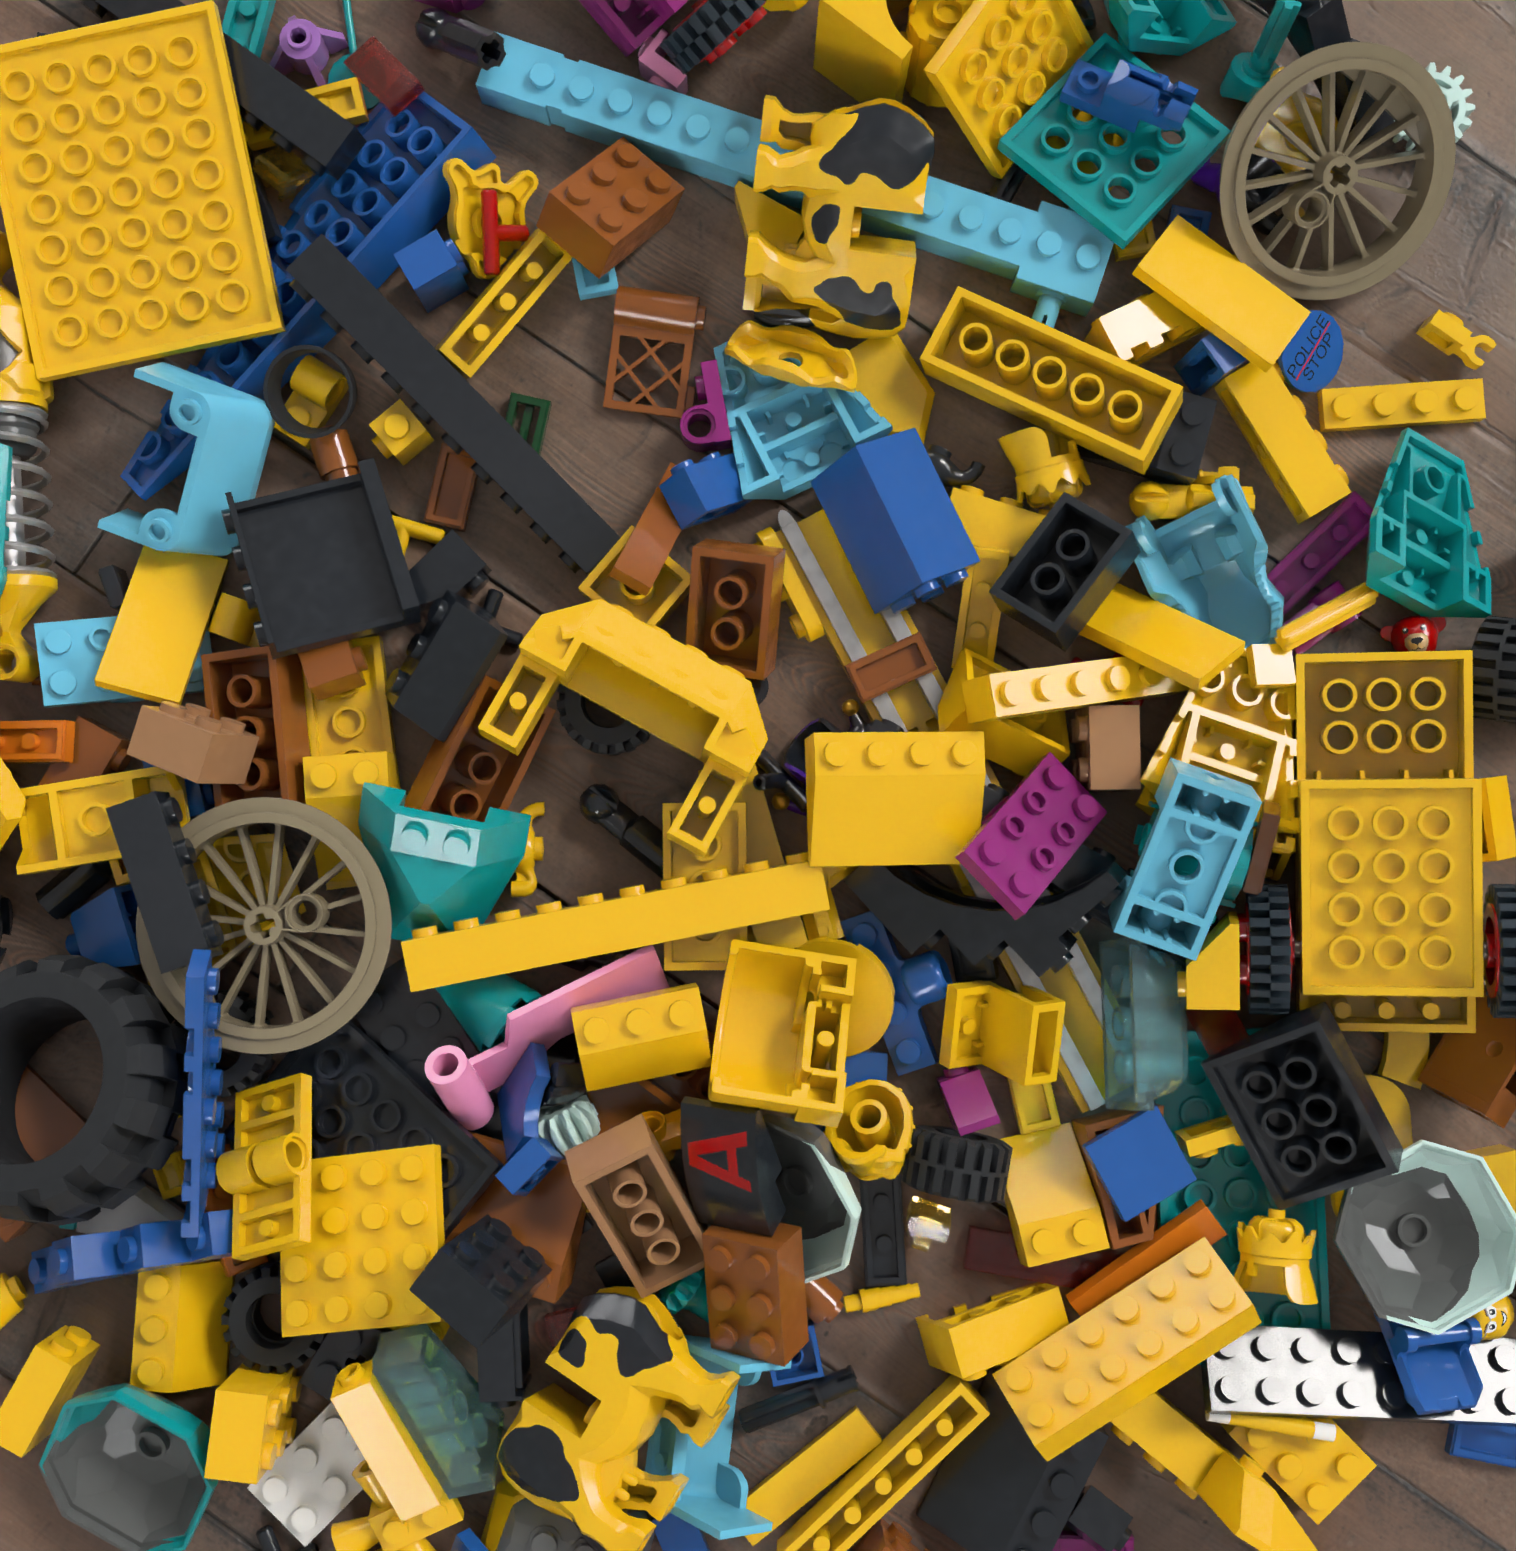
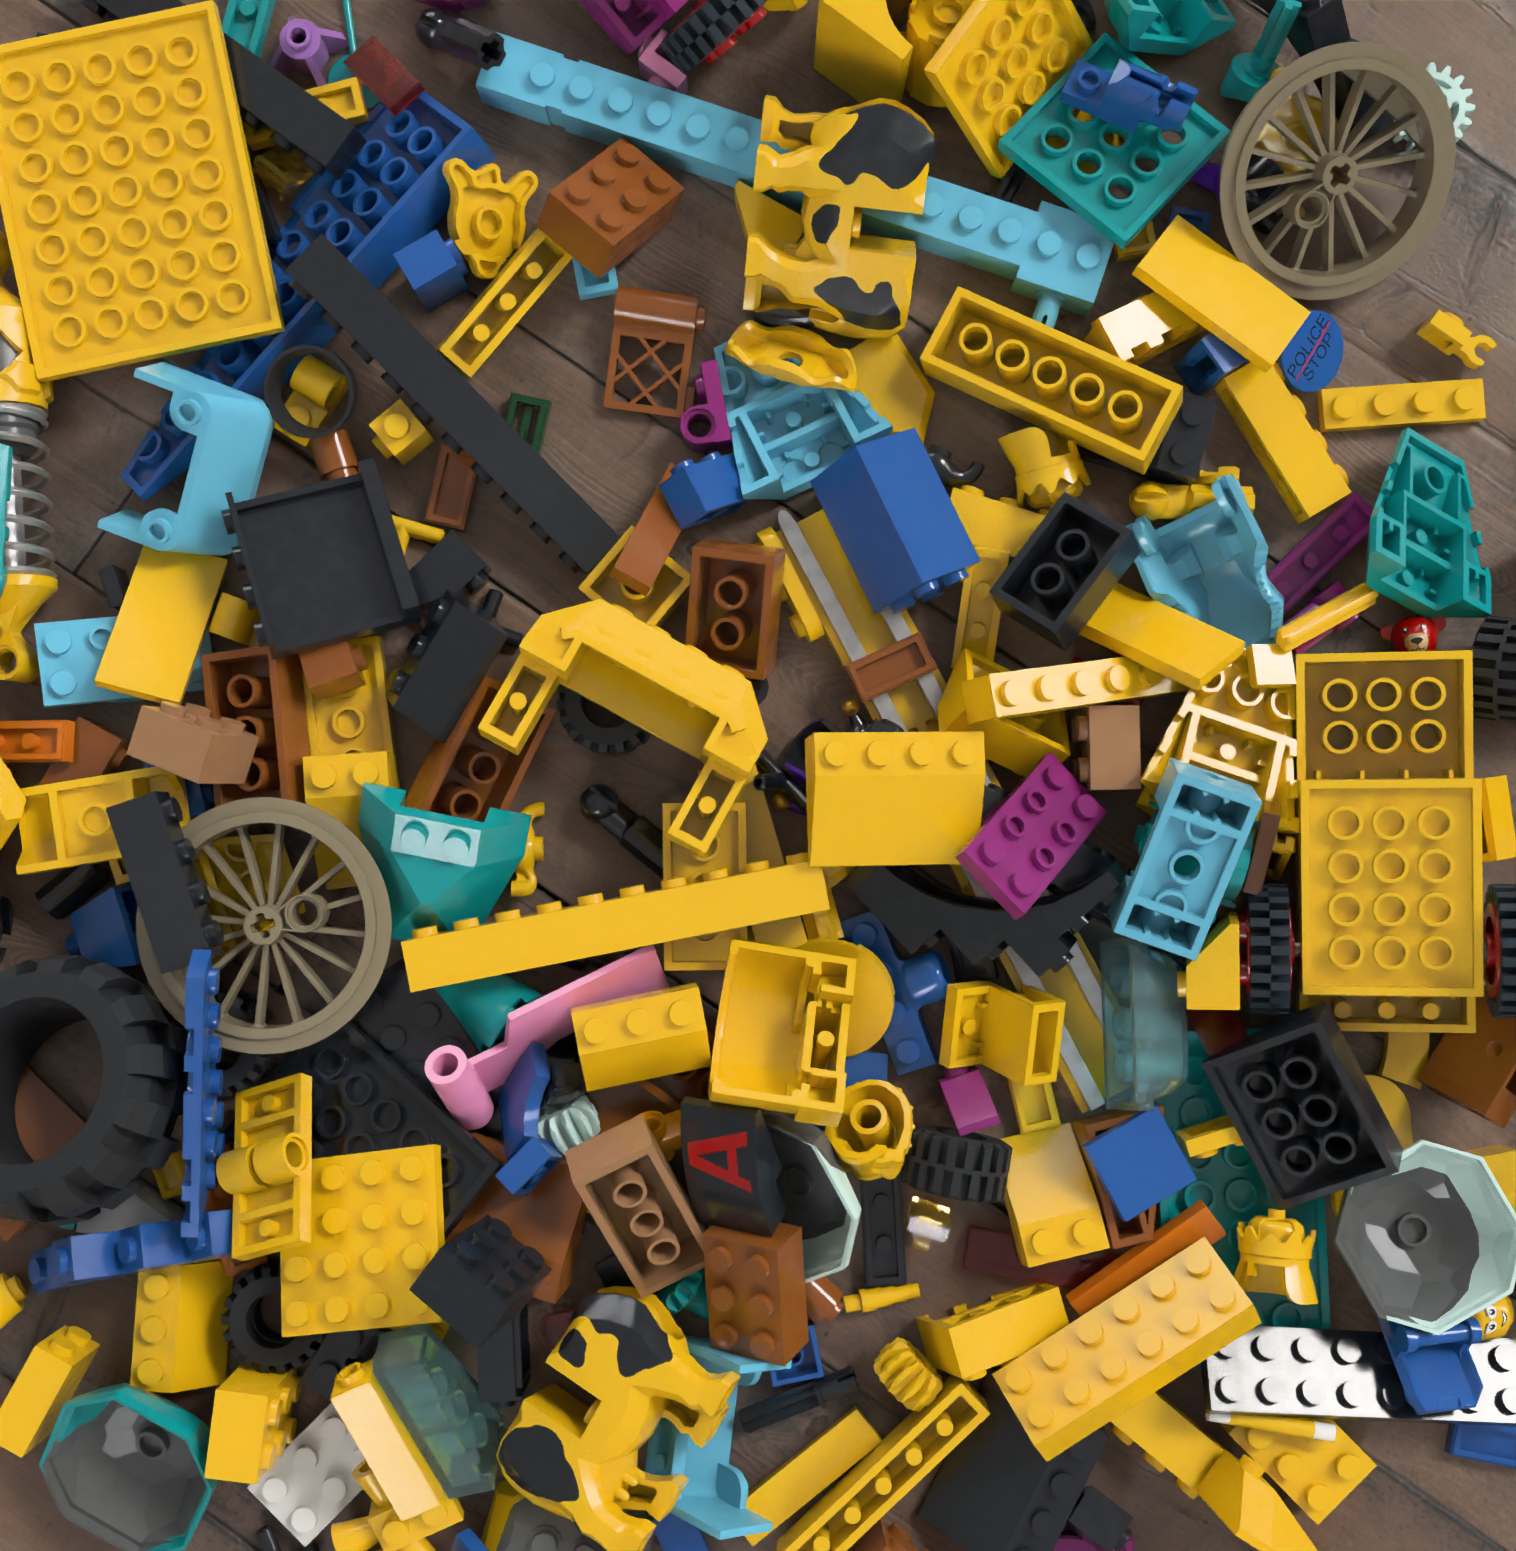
red piece [481,190,530,275] -> none
none -> yellow gear [873,1337,943,1412]

